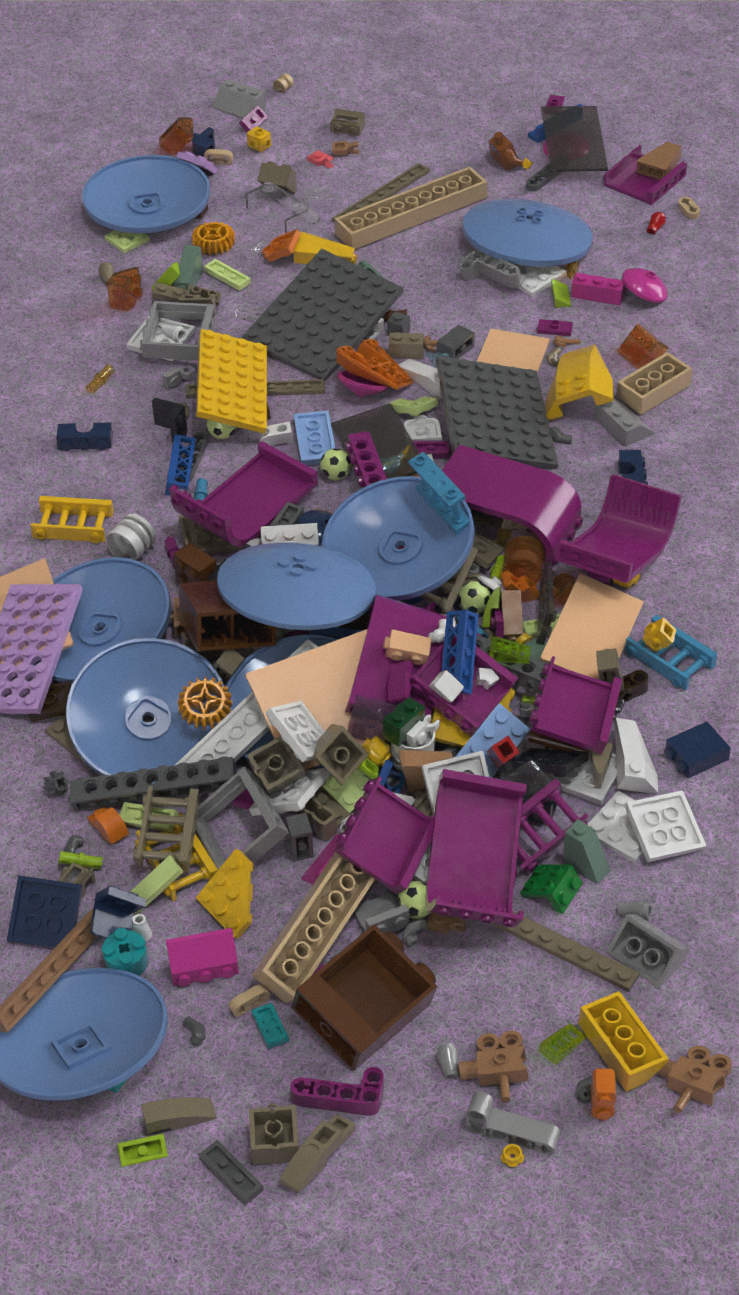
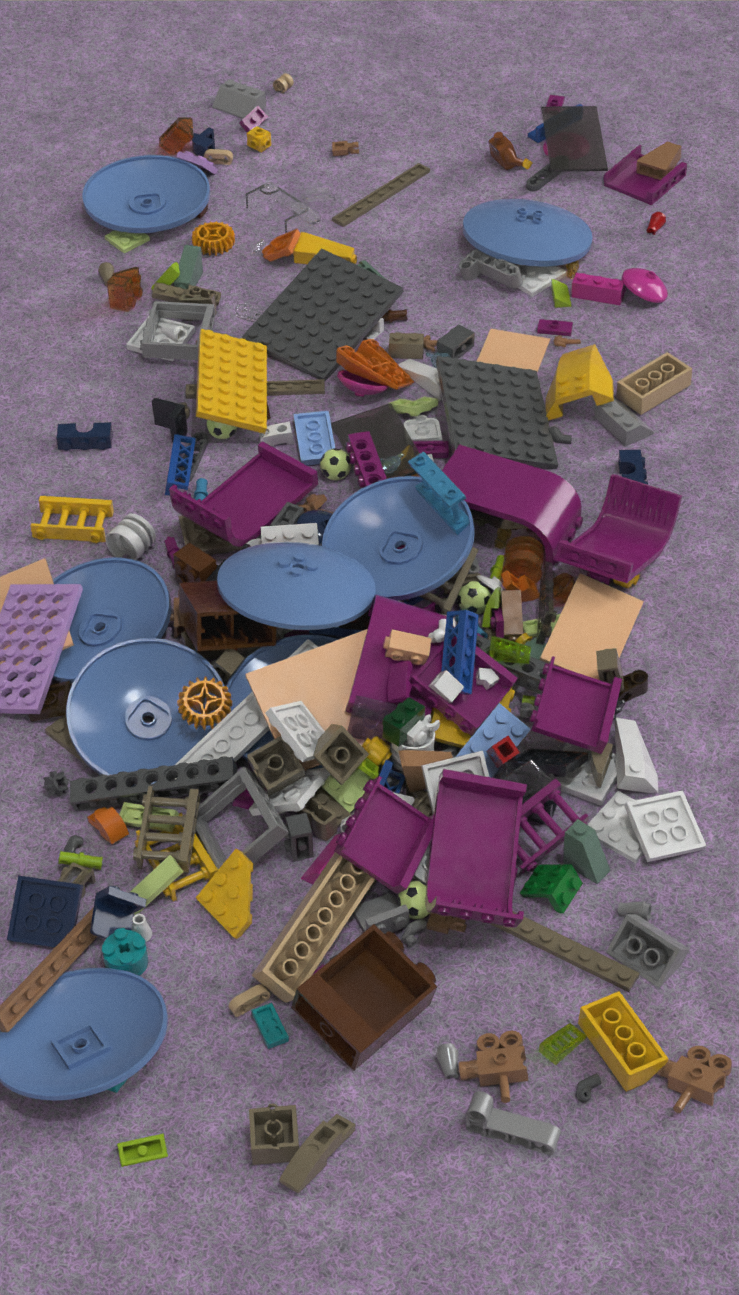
clear yellow pin [86,364,115,394] -> none
dark tan slope [141,1097,217,1134] -> none
light grey plate [162,366,194,389] -> none
dark pink slope [166,928,239,987] -> none
dark grey arm [183,1016,206,1046] -> none
dark grey plate [199,1140,264,1205] -> none
yellowish green plate [204,259,251,291] -> none
dark tan slope [257,161,297,193] -> none
magenta beam [290,1067,384,1116] -> none
coral plate [307,150,334,169] -> none
dark tan window [330,109,365,136] -> none
tan brick [335,167,487,250] -> none
dark grey brick [387,312,410,336] -> none
dark tan plate [472,530,504,569] -> none
yellow plate [501,1144,524,1167] -> none
reddish brown pin [528,731,589,754] -> none
dark tan arm [546,347,562,366] -> none
orange brick [591,1068,616,1120] -> none
clear orange slope [617,323,669,369] -> none
dark azure fence [625,614,717,691] -> none
yellow brick [643,617,676,652] -> none
dark blue brick [664,721,731,778] -> none
tan beam [678,197,700,219] -> none
none -> medium nougat plate [298,494,327,513]

